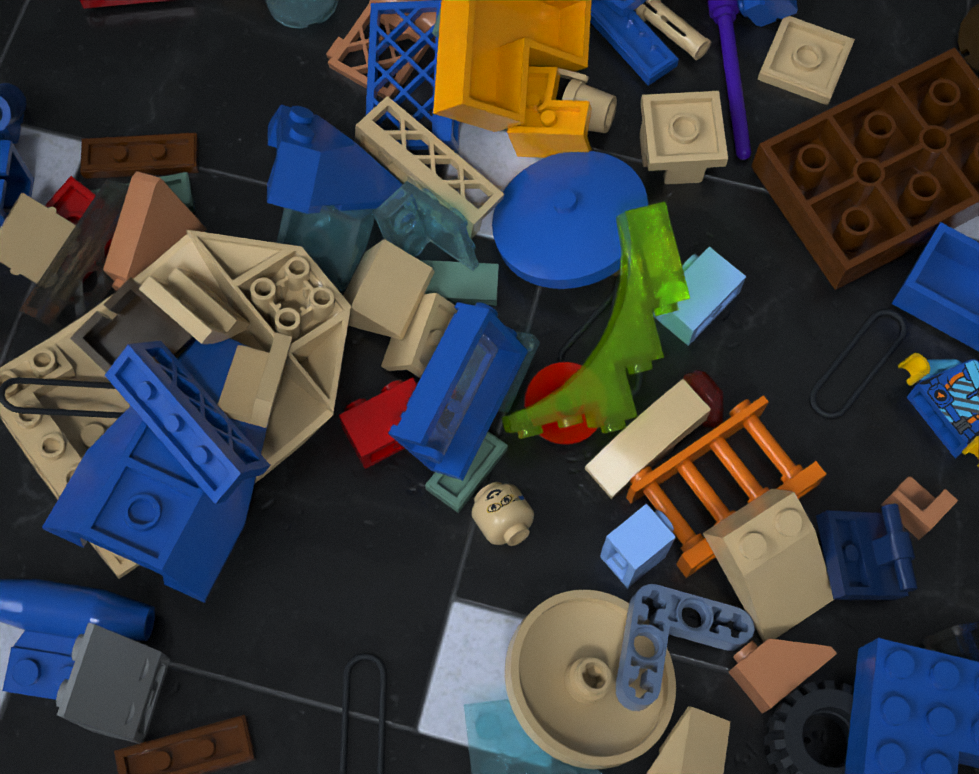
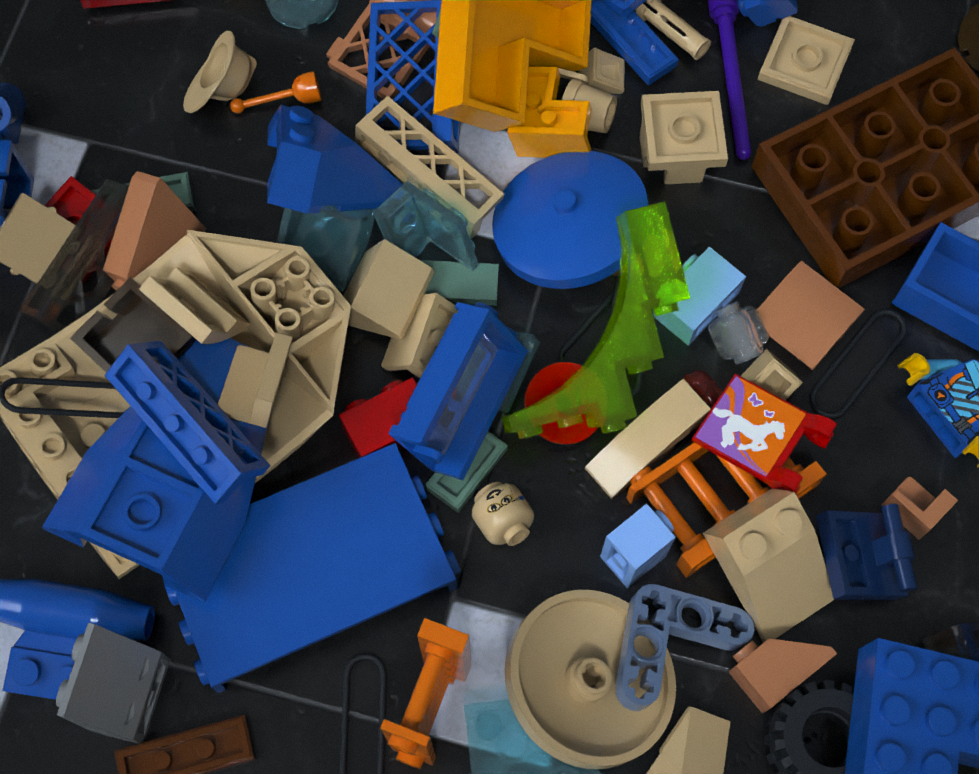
reddish brown tile [80,133,199,179] -> none
none -> blue panel [164,443,461,693]
none -> tan piece [183,31,257,113]
none -> orange hinge [230,71,322,114]
none -> orange fence [380,618,471,769]
none -> tan slope [578,48,625,94]
none -> flag [692,374,837,494]
none -> clear head [708,301,769,365]
none -> tan slope [741,349,803,401]
none -> nougat slope [749,260,865,371]

